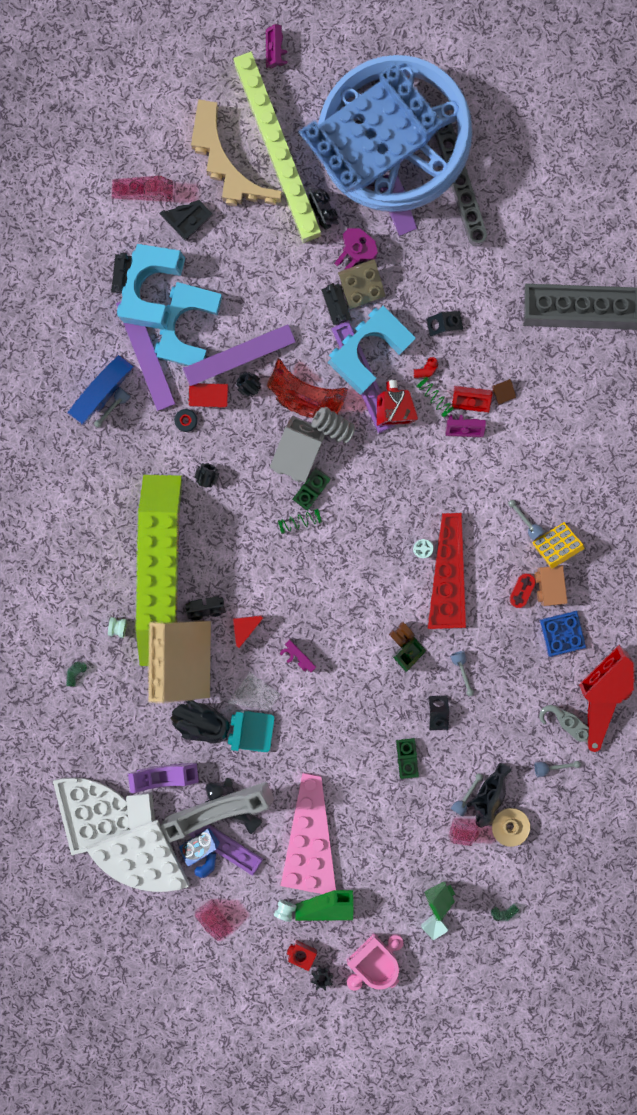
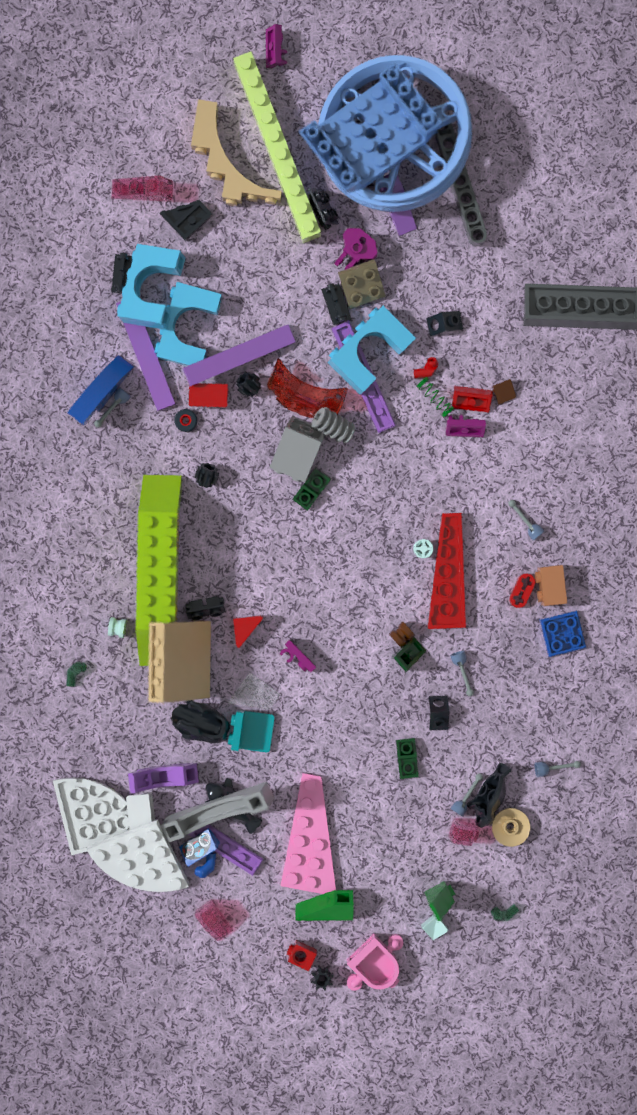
light aqua wheel [274,900,297,922] -> none
green piece [278,509,322,534] -> none
red torso [377,380,418,426] -> none
tile [532,522,585,569] -> none
red slope [539,644,634,752] -> none

